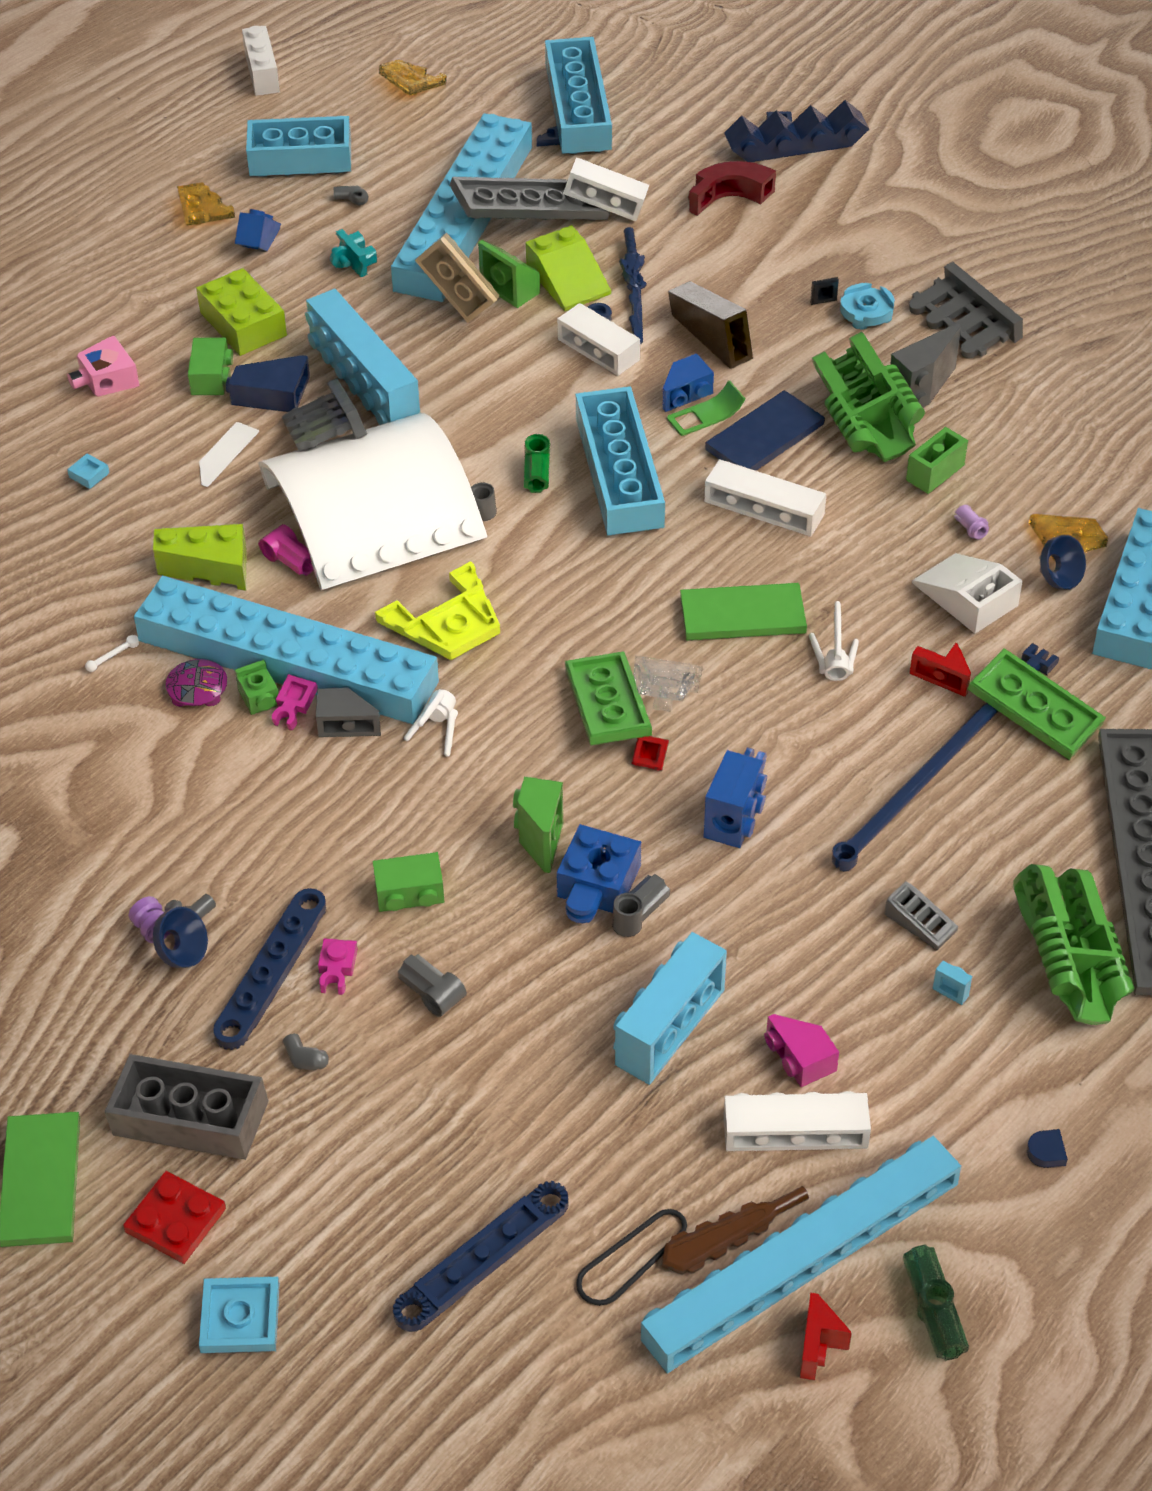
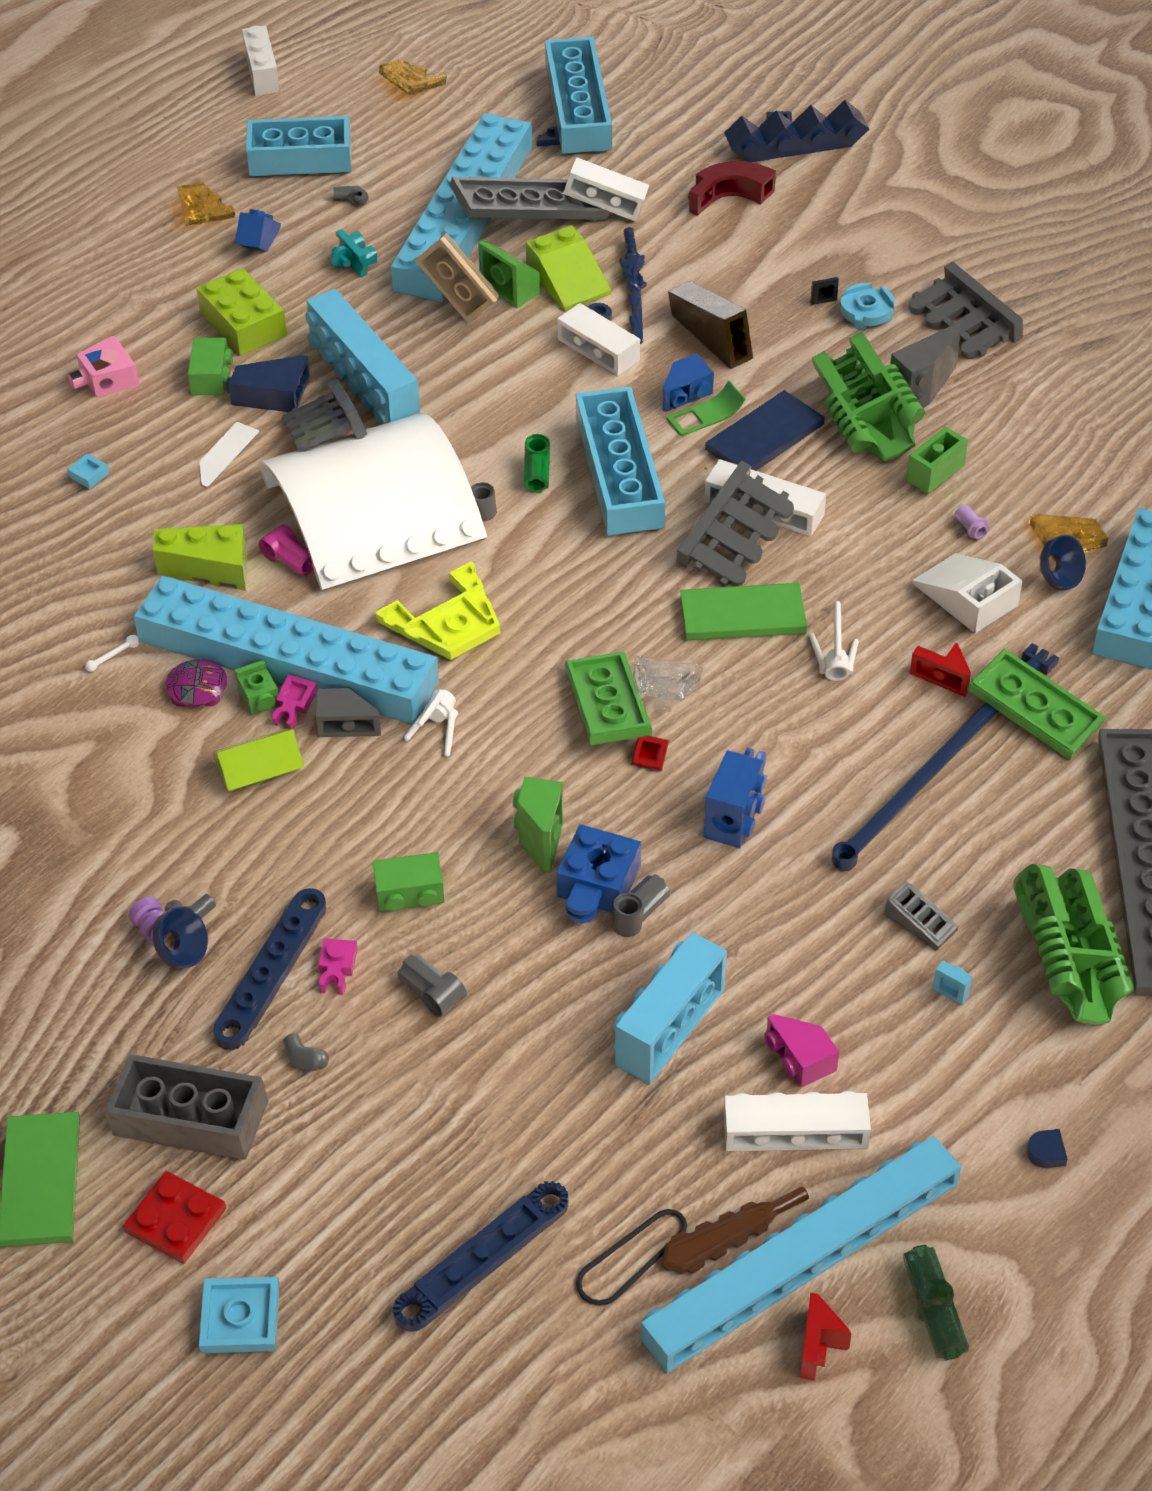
none -> lime piece [212,728,304,791]
none -> dark grey fence [676,460,794,587]

